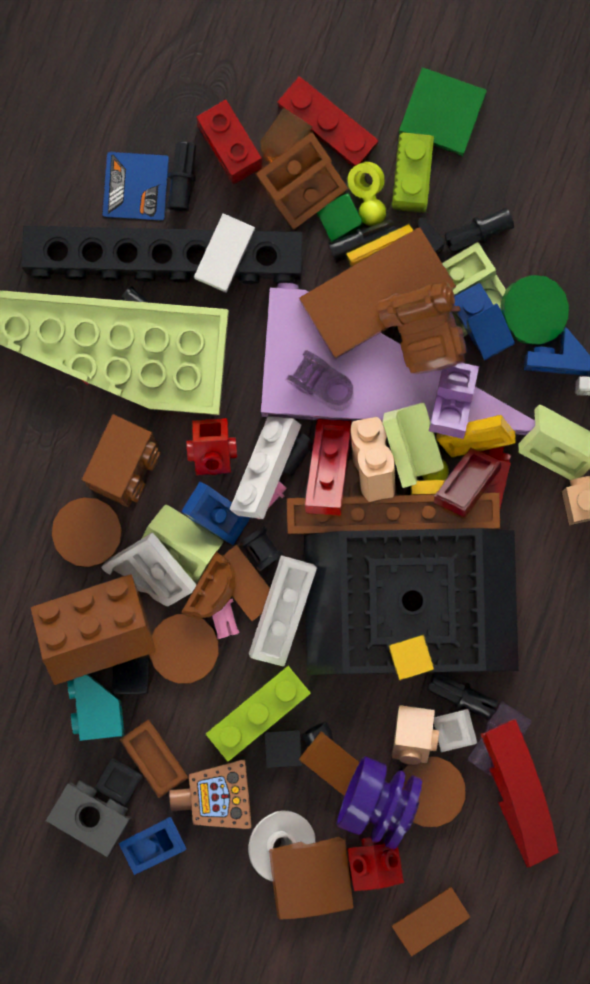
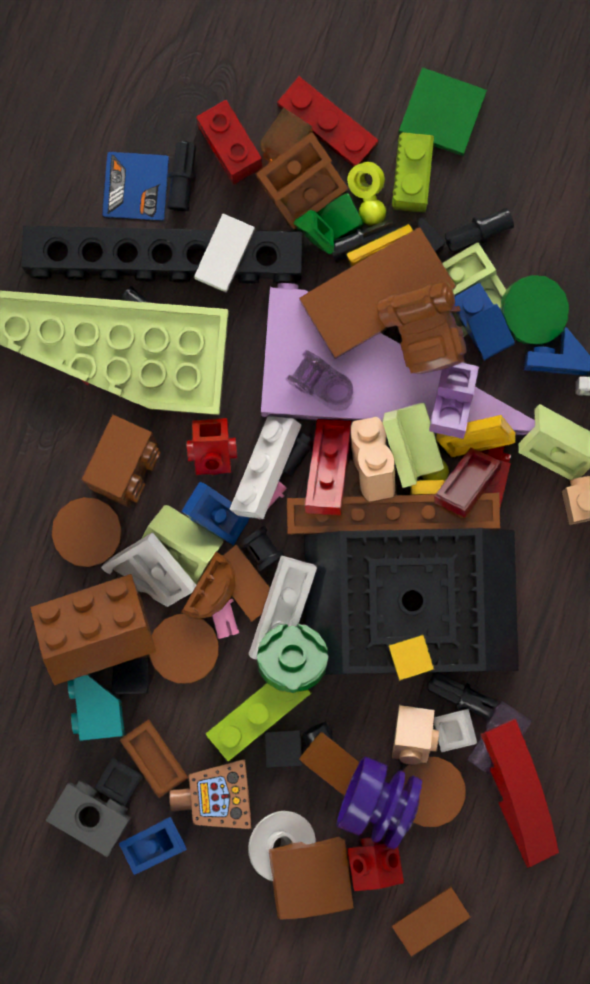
none -> tile [257,624,328,693]
none -> green slope [293,209,334,254]

